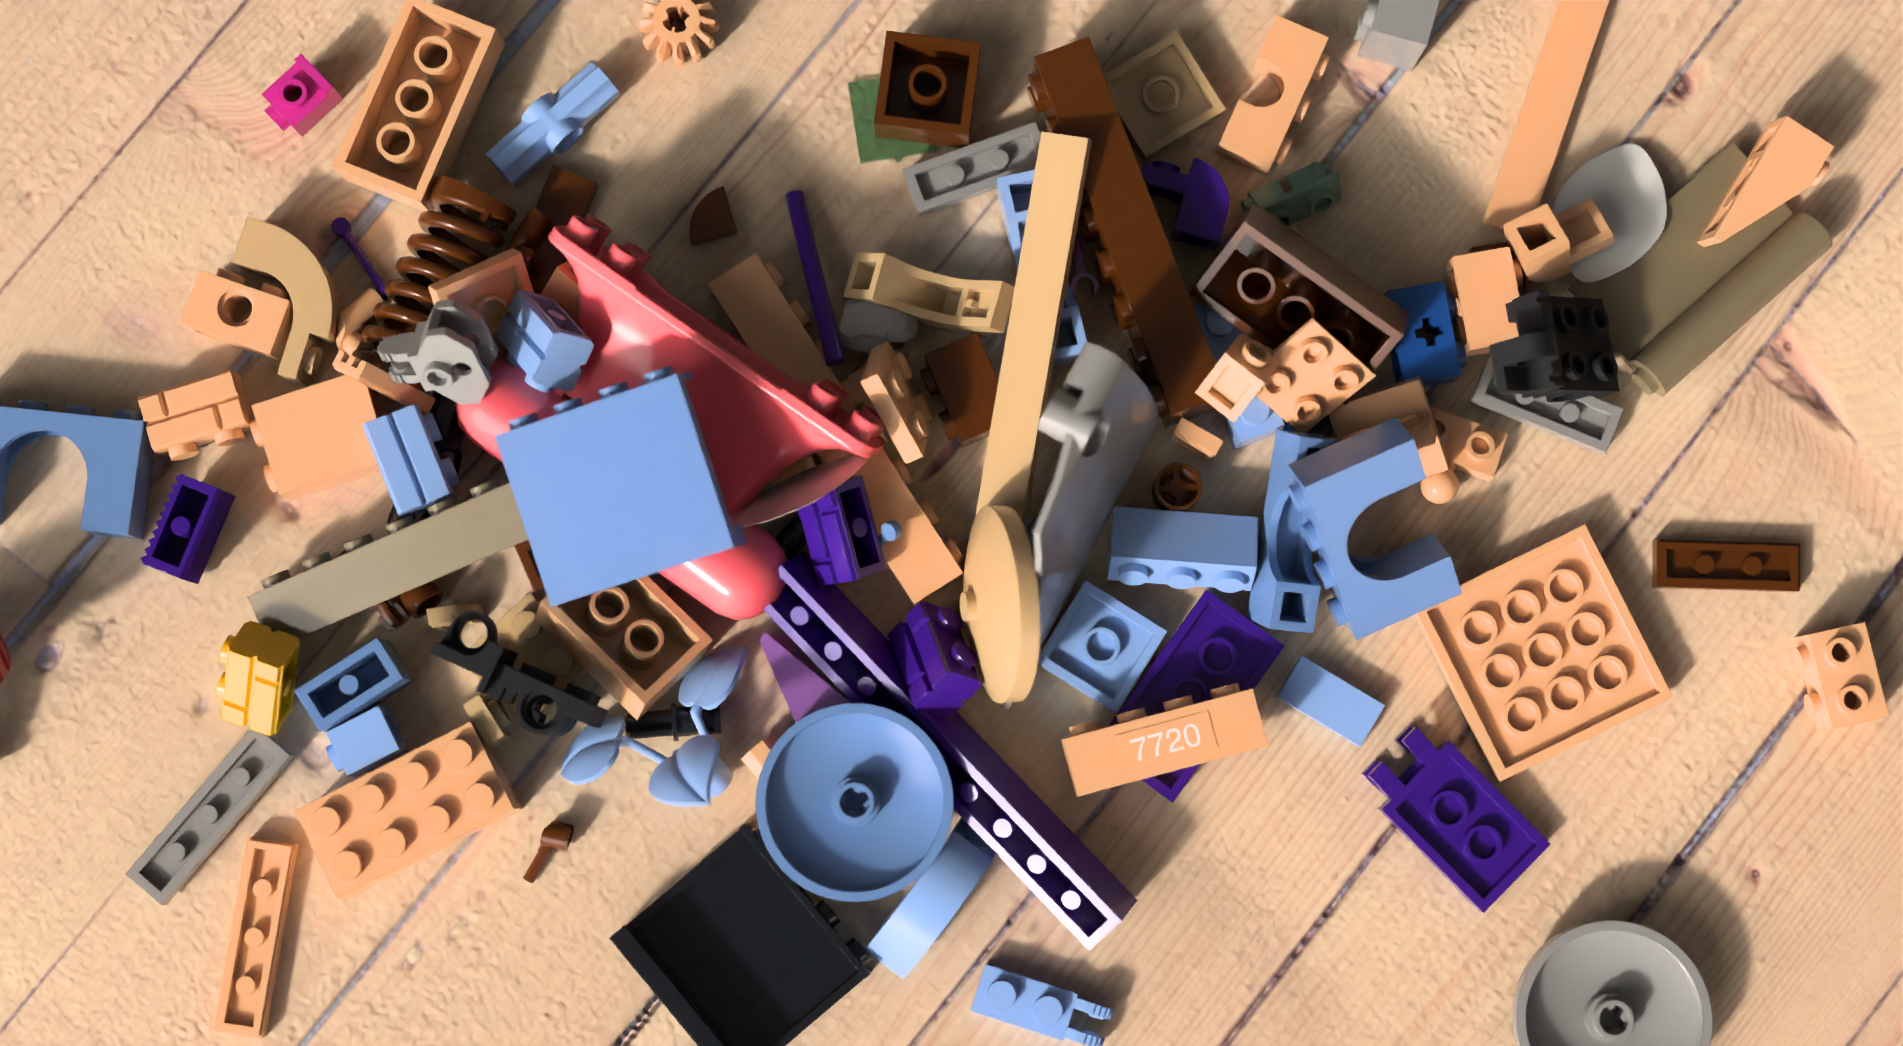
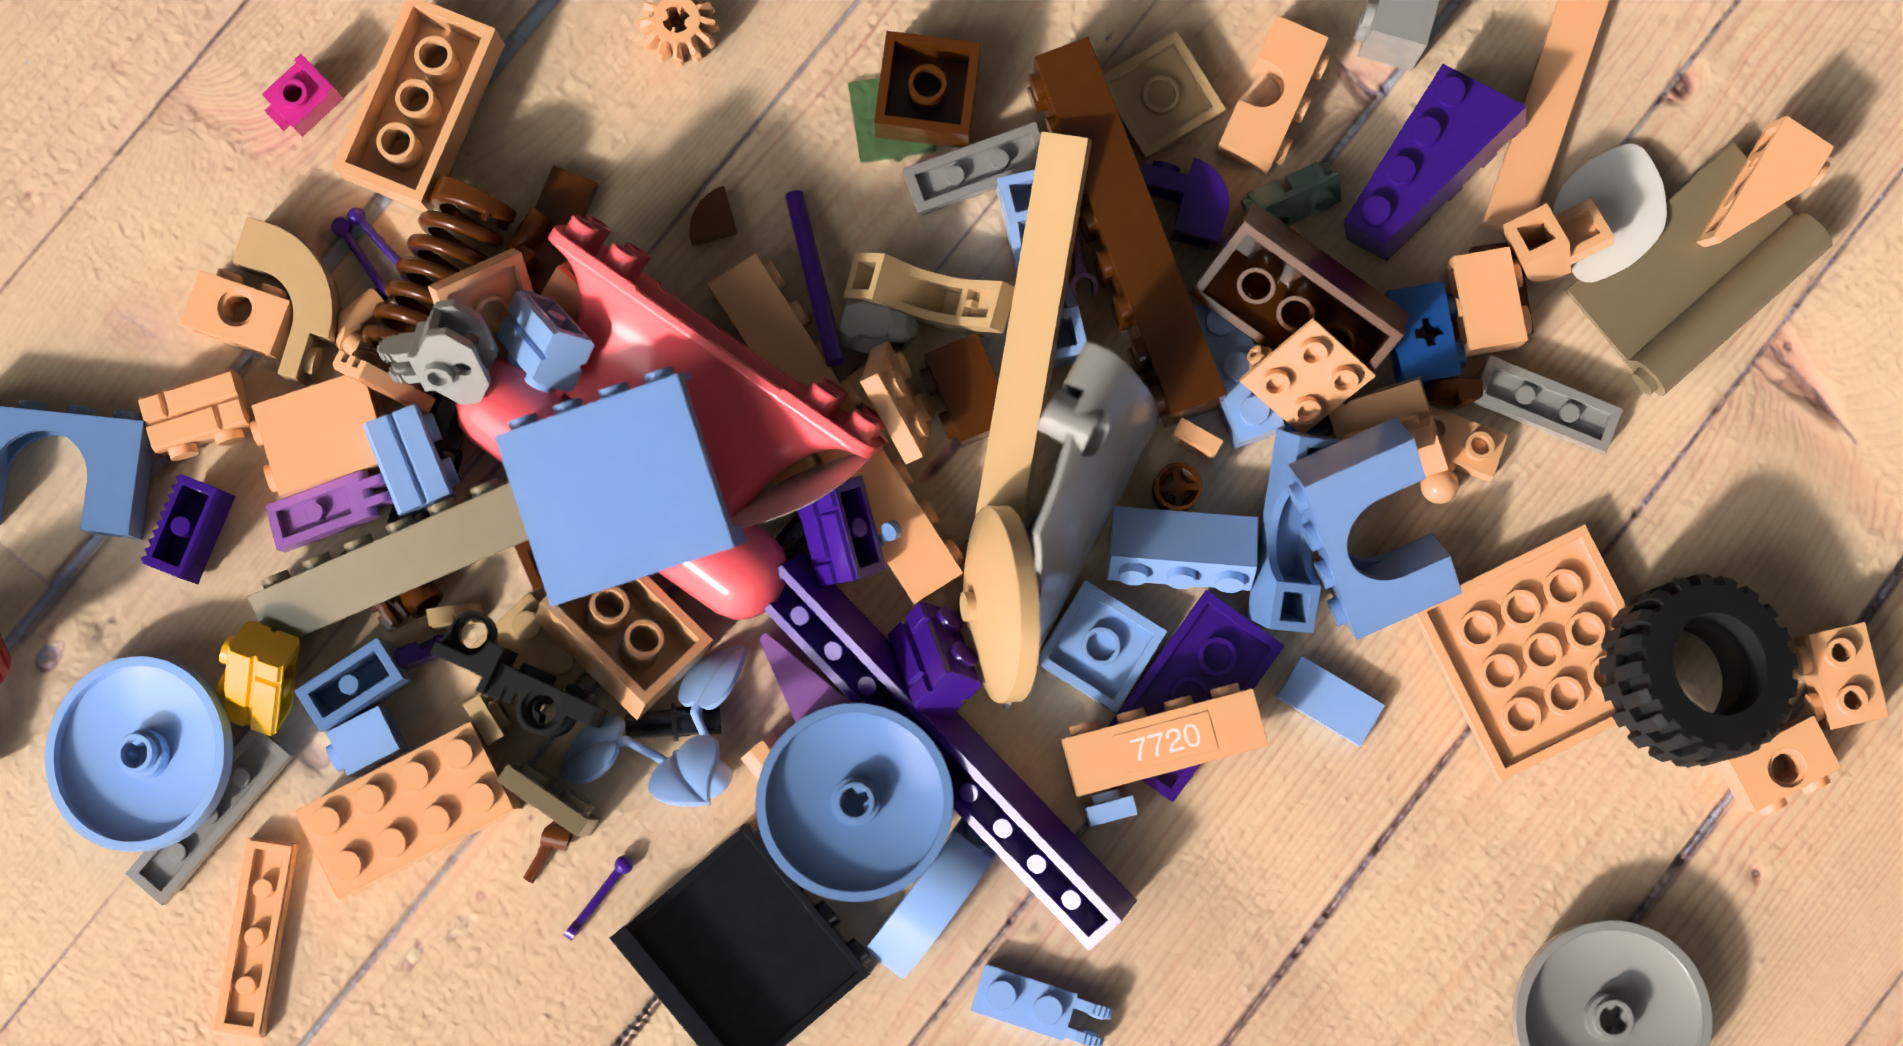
light blue piece [485,62,620,187] -> none
light nougat bracket [1195,334,1280,423] -> none
dark purple tile [1361,726,1551,913] -> none
black plate [1489,290,1620,402] -> none
reddish brown tile [1652,539,1800,593] -> none
none -> light blue dish [45,656,233,852]
none -> medium lavender hinge [265,470,393,553]
none -> dark purple hinge [347,207,405,280]
none -> dark purple tile [394,635,444,670]
none -> dark tan plate [496,762,601,837]
none -> dark purple hinge [564,855,634,941]
none -> light blue plate [1083,789,1138,827]
none -> dark purple wedge [1343,64,1527,261]
none -> reddish brown tile [1423,379,1483,409]
none -> black tyre [1599,574,1798,768]
none -> light nougat brick [1716,716,1842,816]

